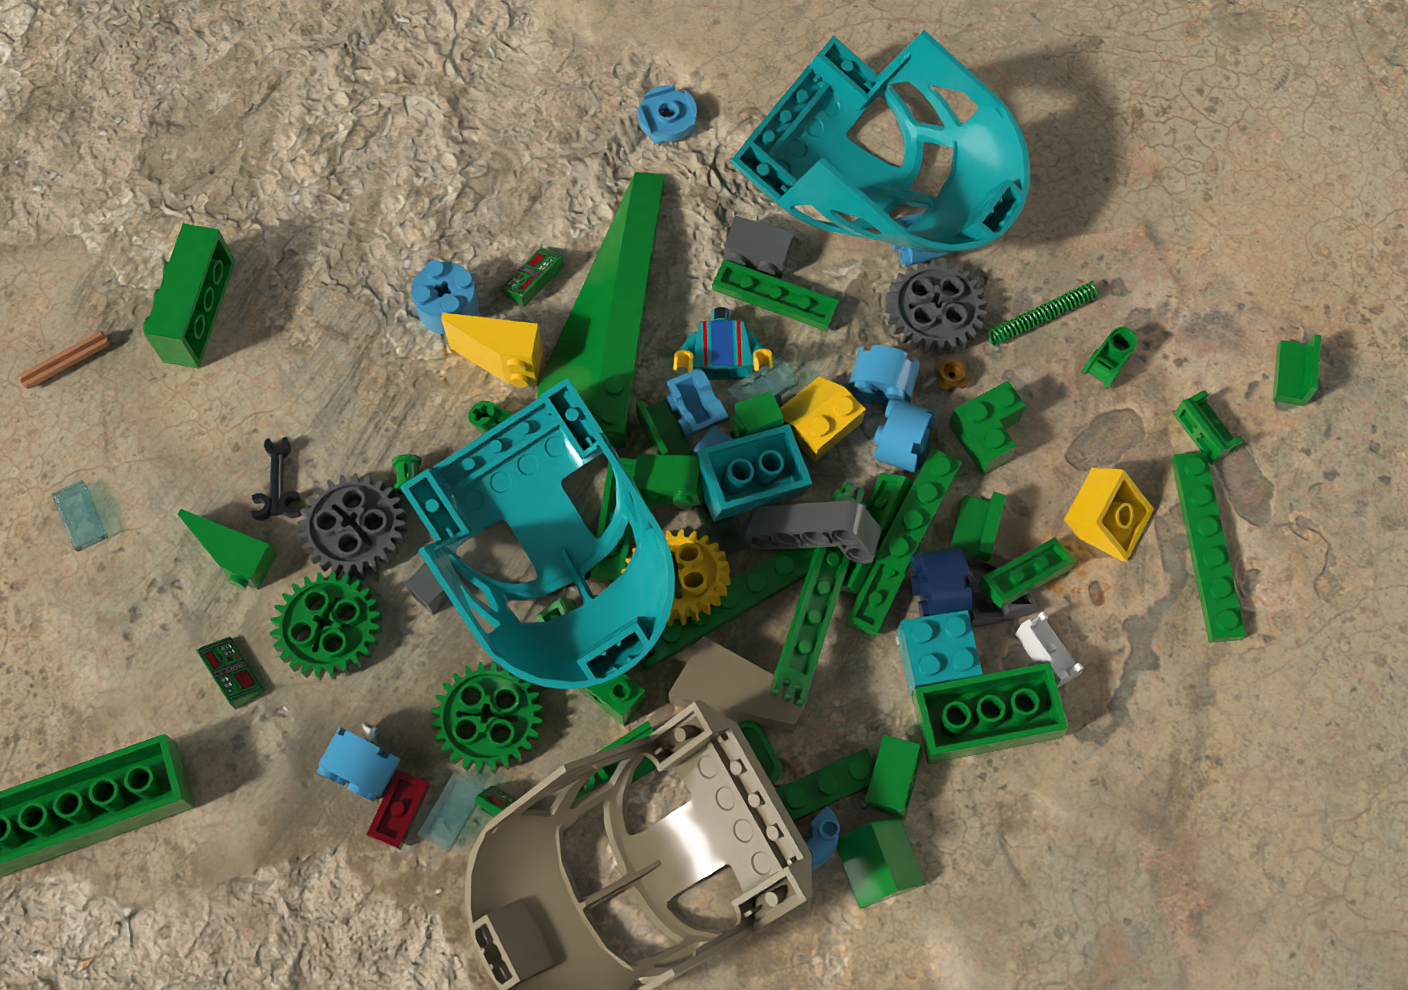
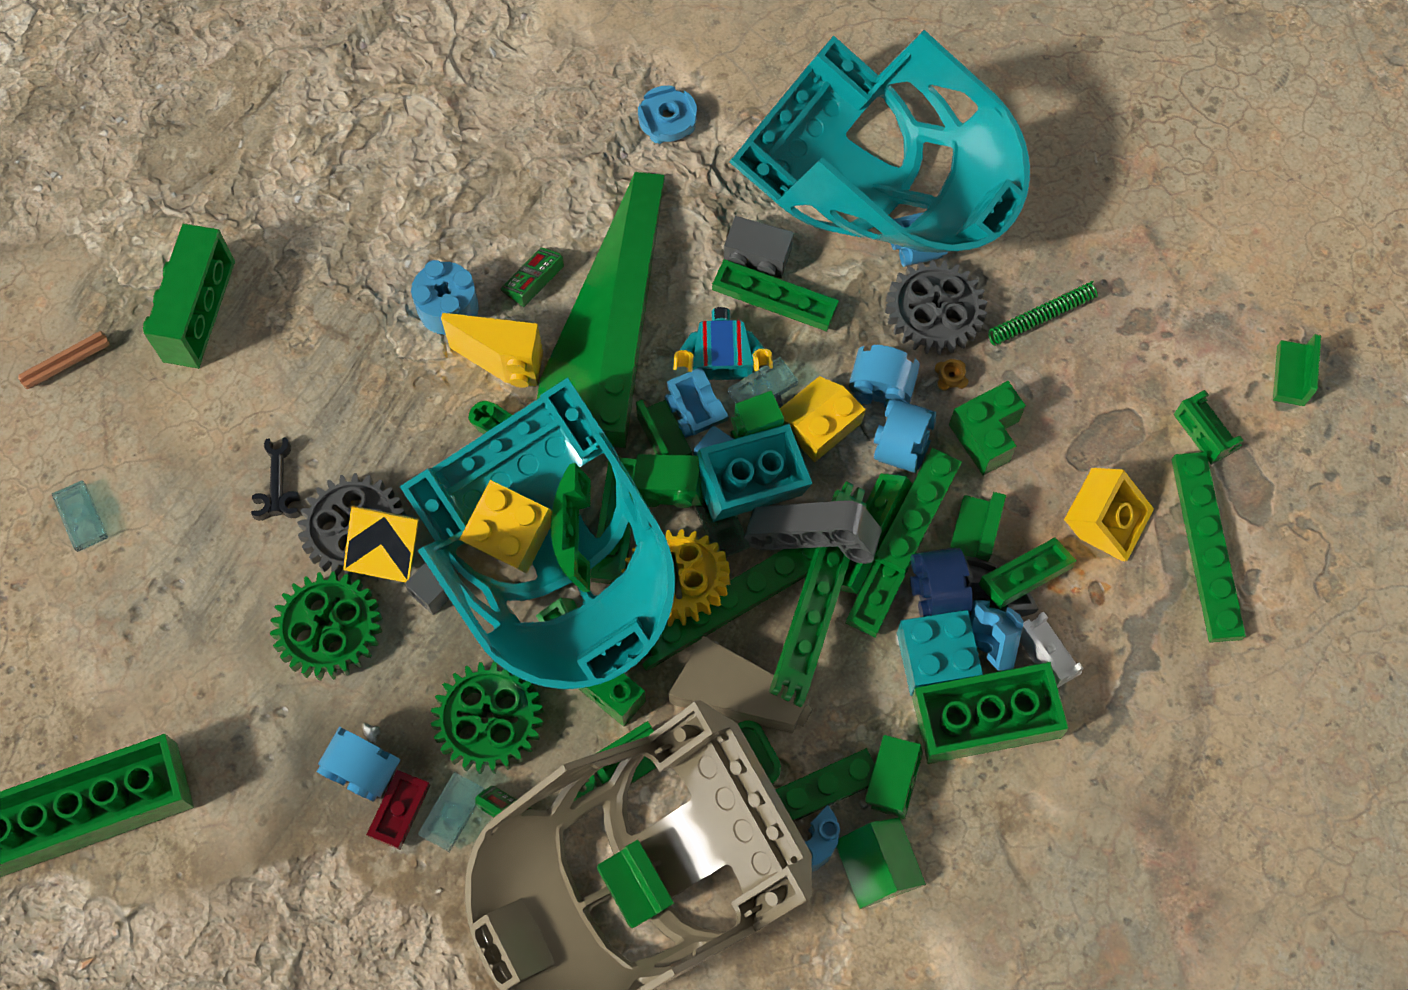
green slope [178,509,277,590] -> none
slope [196,636,265,710] -> none
green bush [392,454,422,496] -> none
green piece [1081,327,1137,390] -> none
none -> yellow piece [343,506,419,582]
none -> yellow brick [459,480,552,574]
none -> green slope [551,463,591,593]
none -> green panel [597,839,674,929]
none -> dark azure cylinder [970,600,1024,671]

